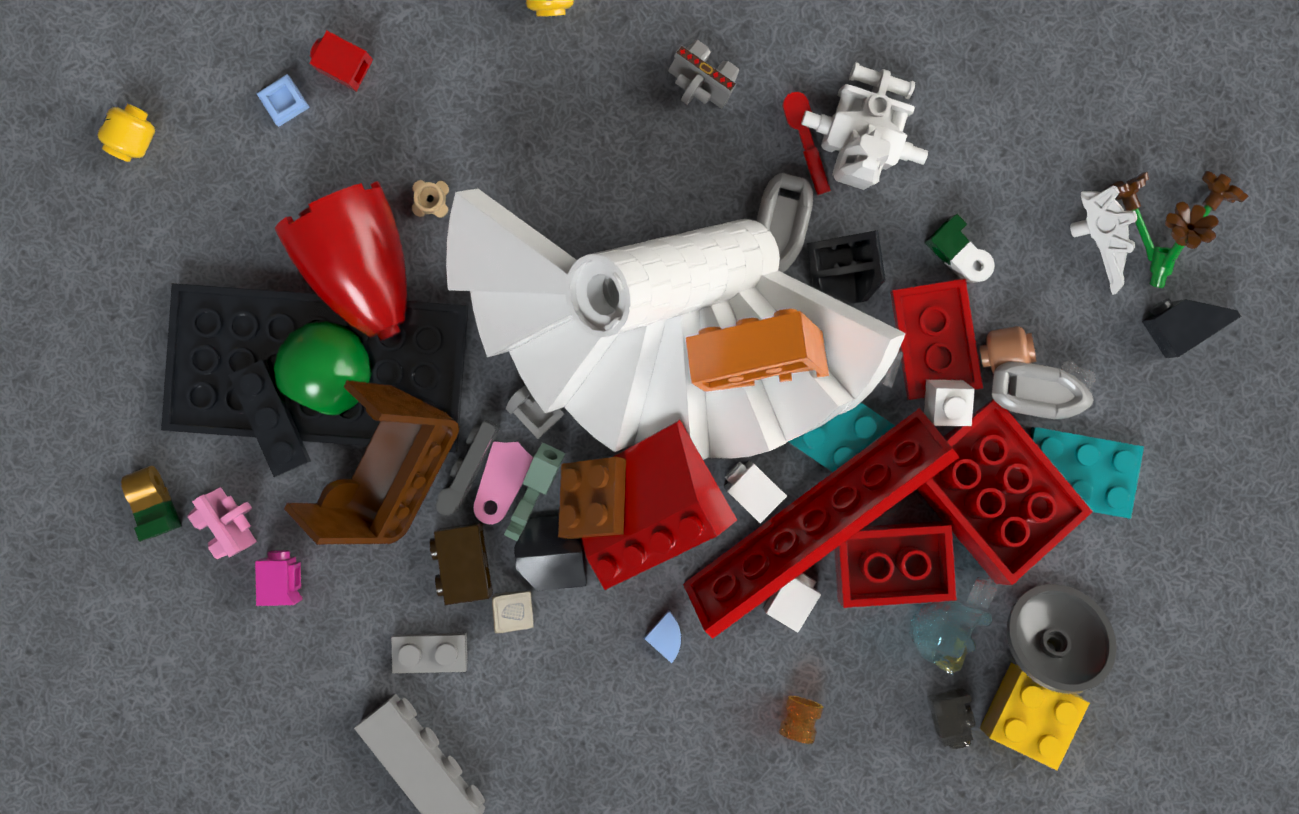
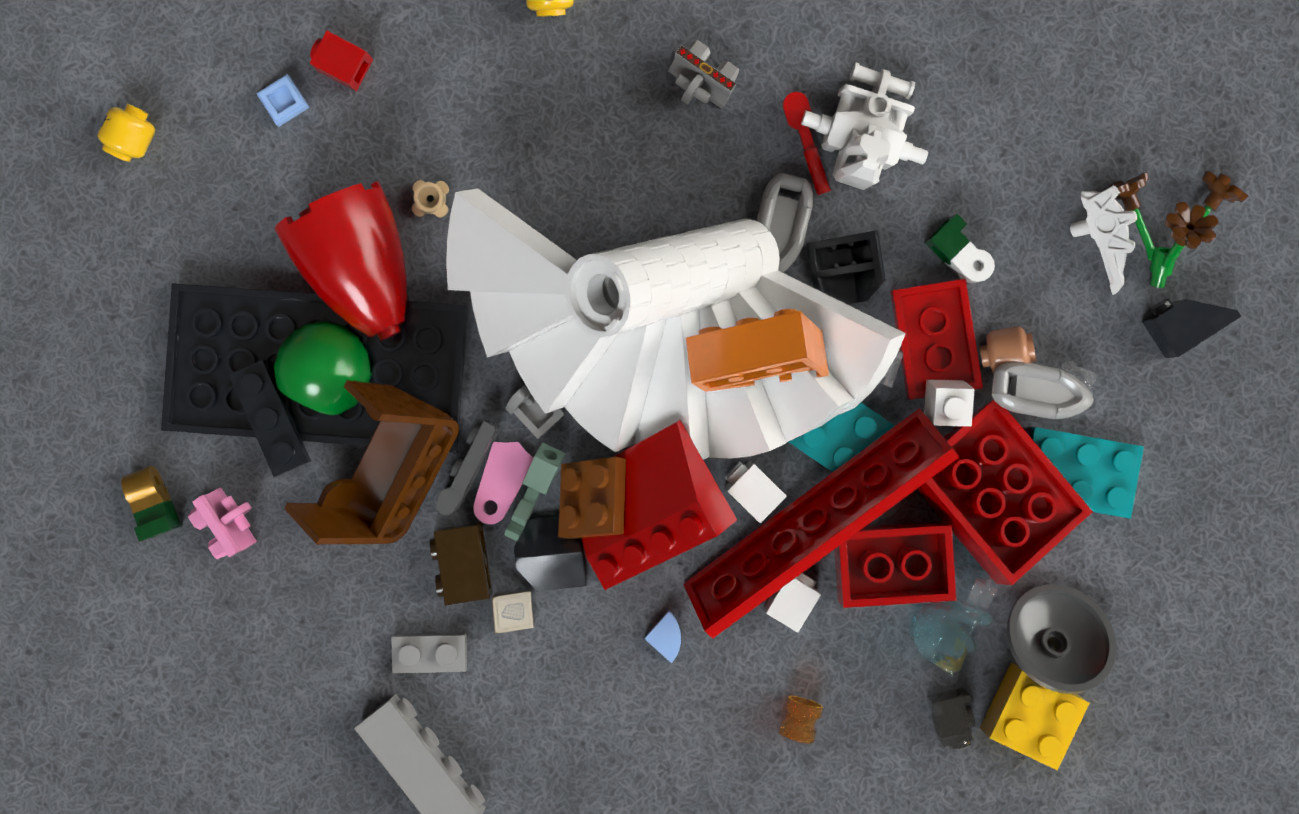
dark pink window [255,550,302,606] -> none

